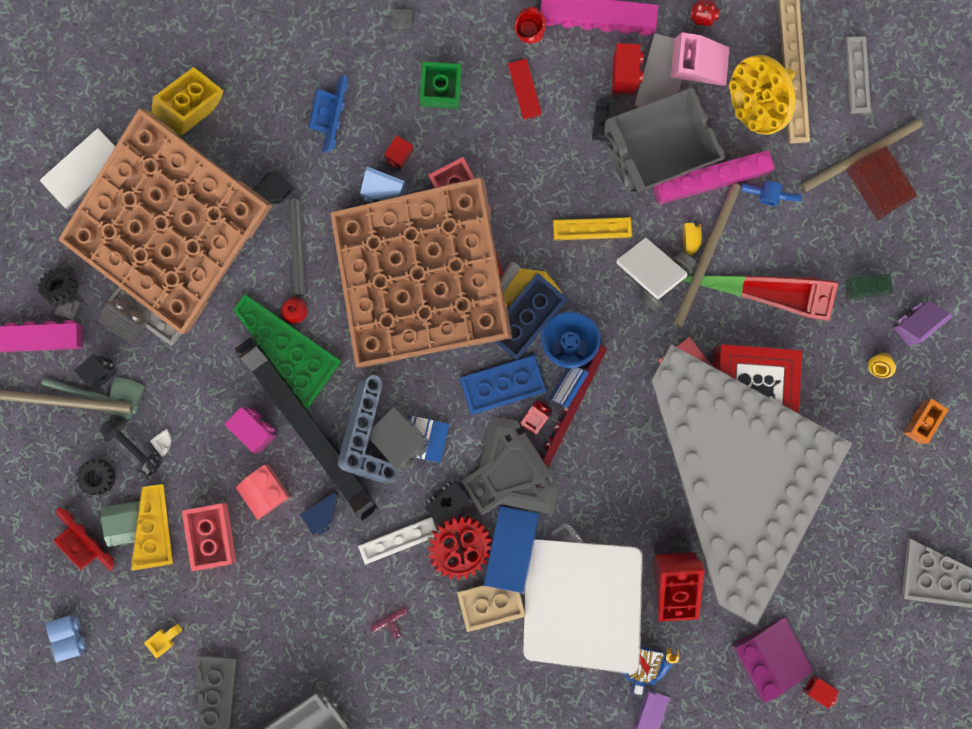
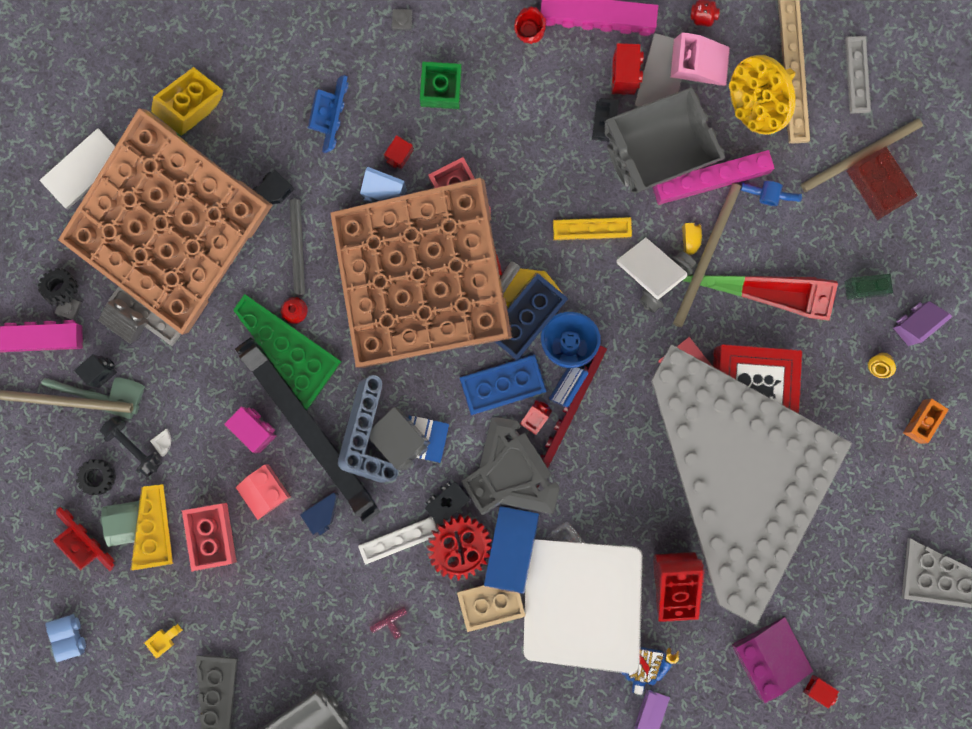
red tile [508,59,542,120] -> none

